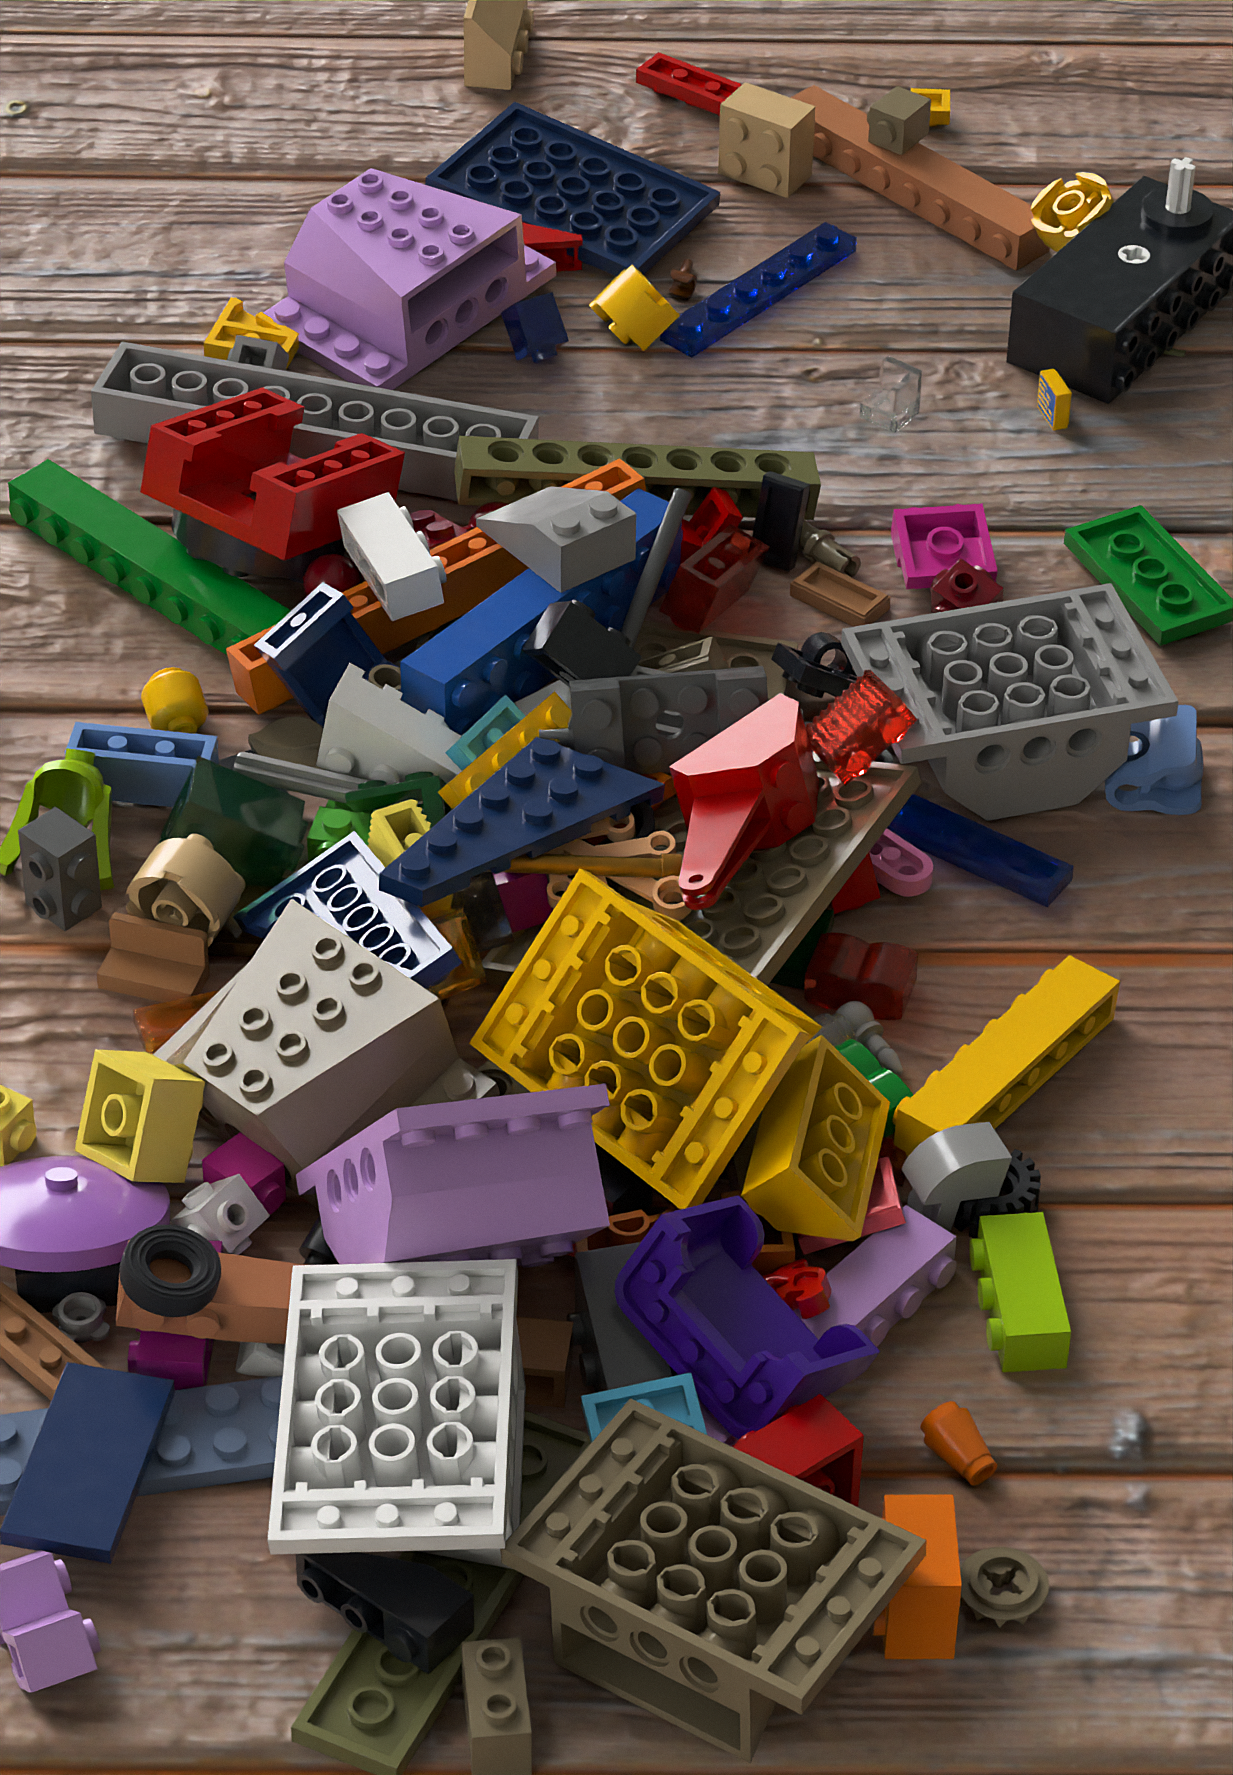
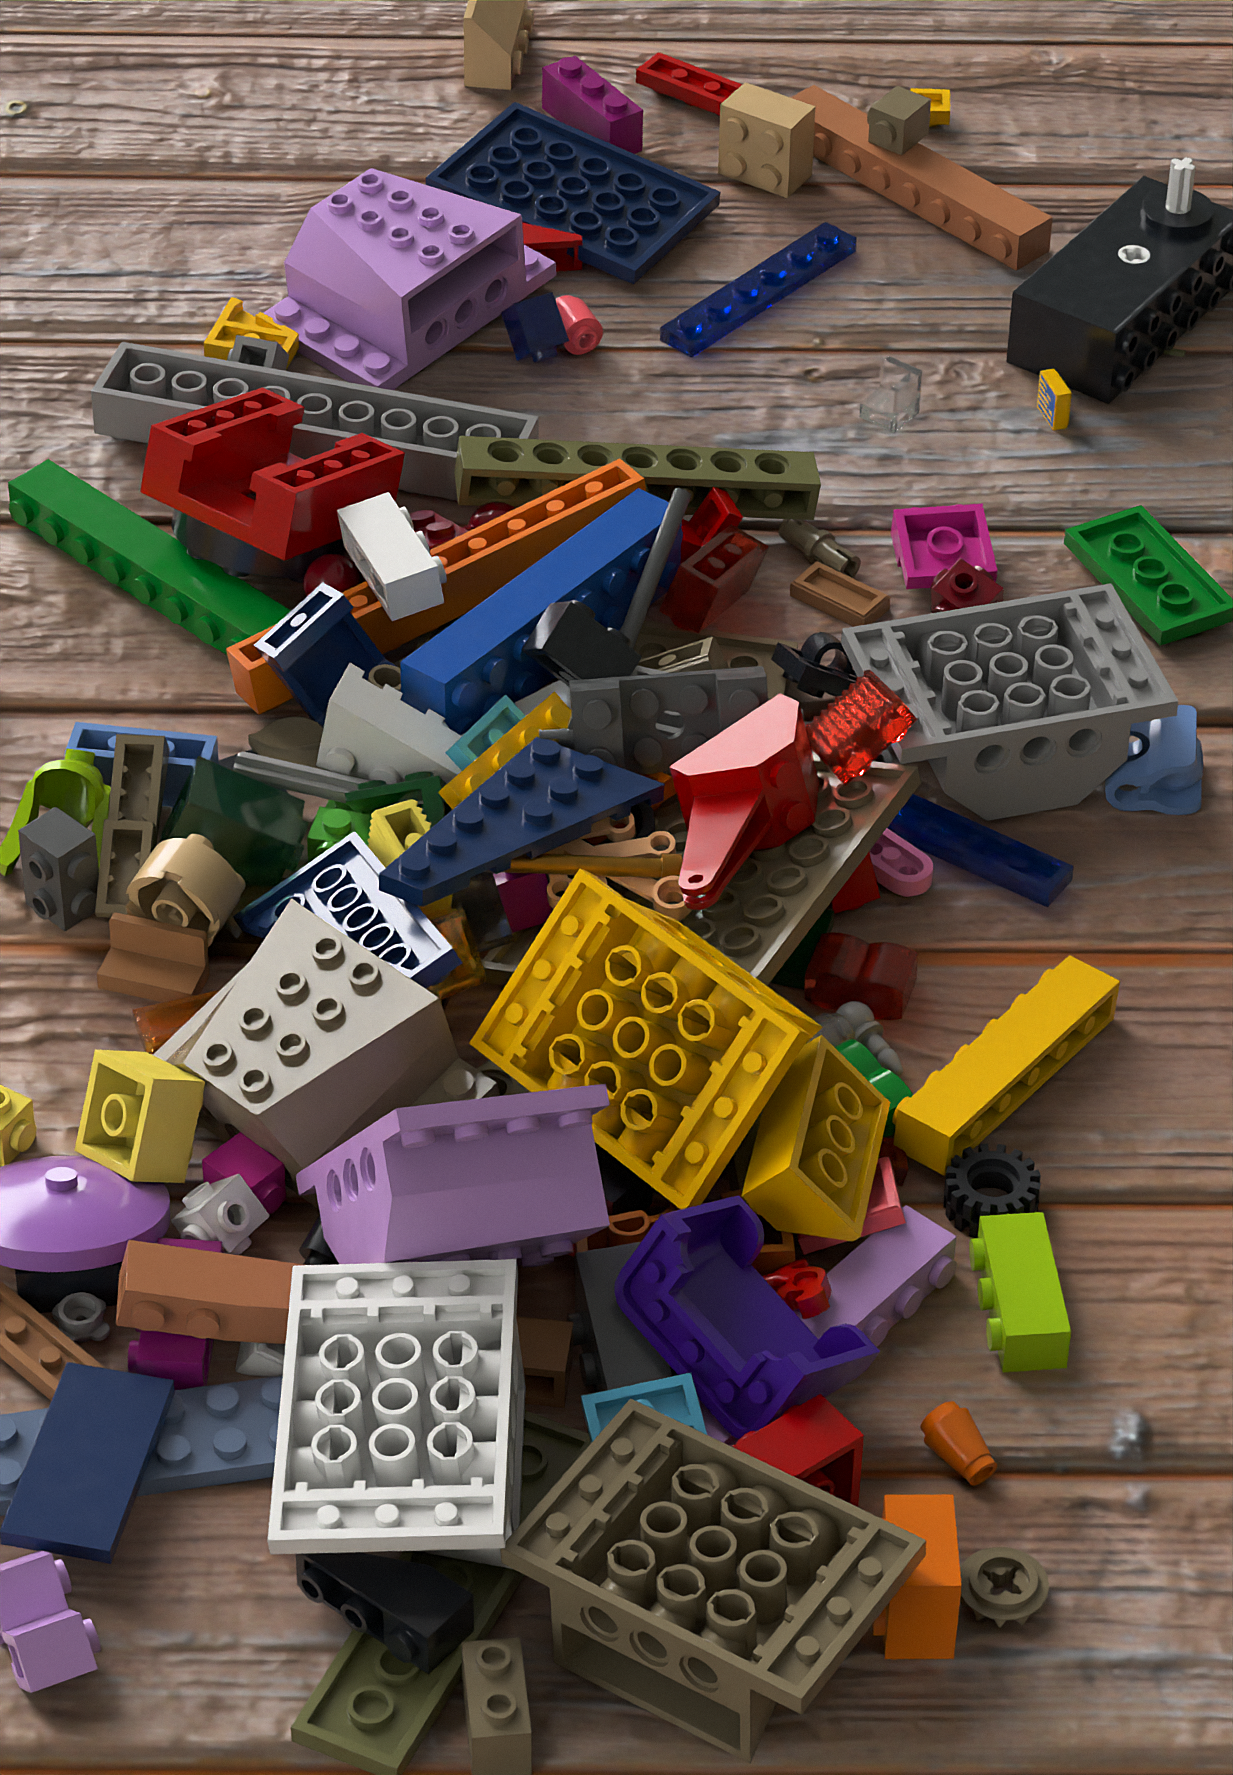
black tyre [120,1224,221,1317] -> none
yellow head [141,667,209,734] -> none
light grey slope [476,486,636,593] -> none
yellow cylinder [589,264,680,351] -> none
reddish brown hand [669,259,697,299] -> none
black tile [748,471,811,572] -> none
light grey brick [902,1122,1012,1232] -> none
yellow cylinder [1031,172,1114,252] -> none
none -> dark tan slope [95,734,170,917]
none -> magenta brick [542,56,643,154]
none -> coral brick [548,295,603,355]

